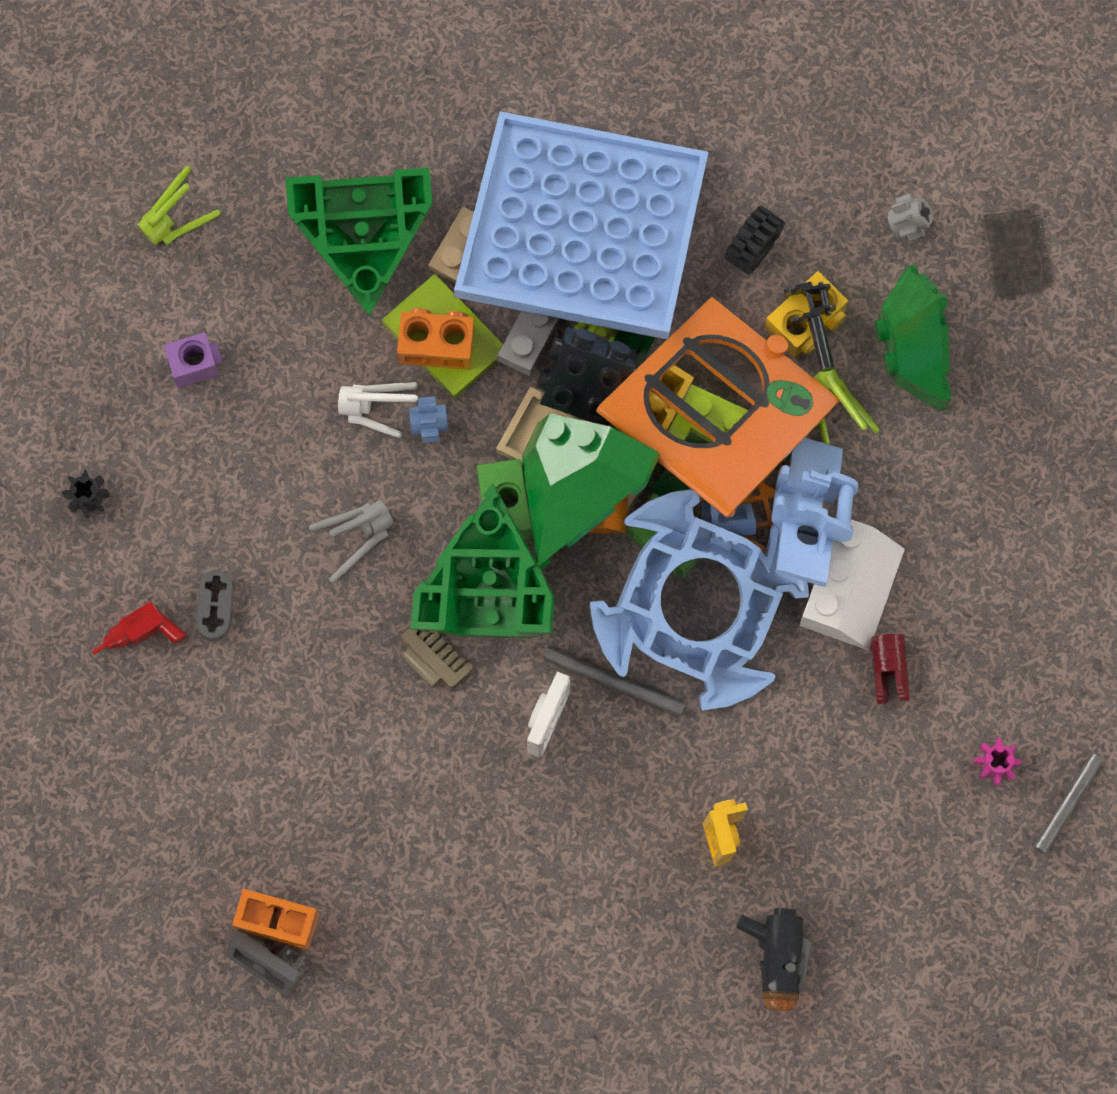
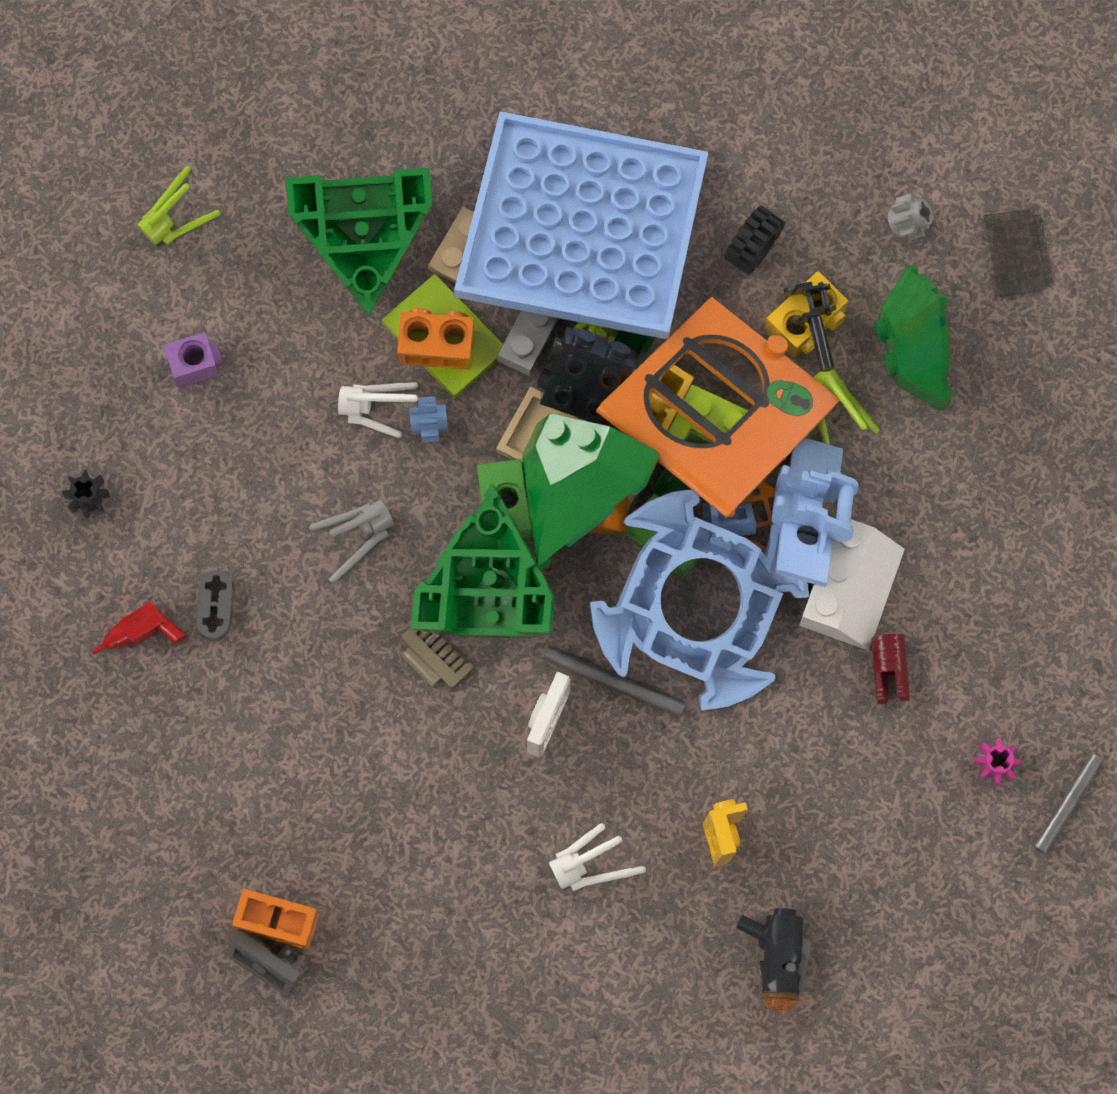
none -> white plant [549,823,646,892]

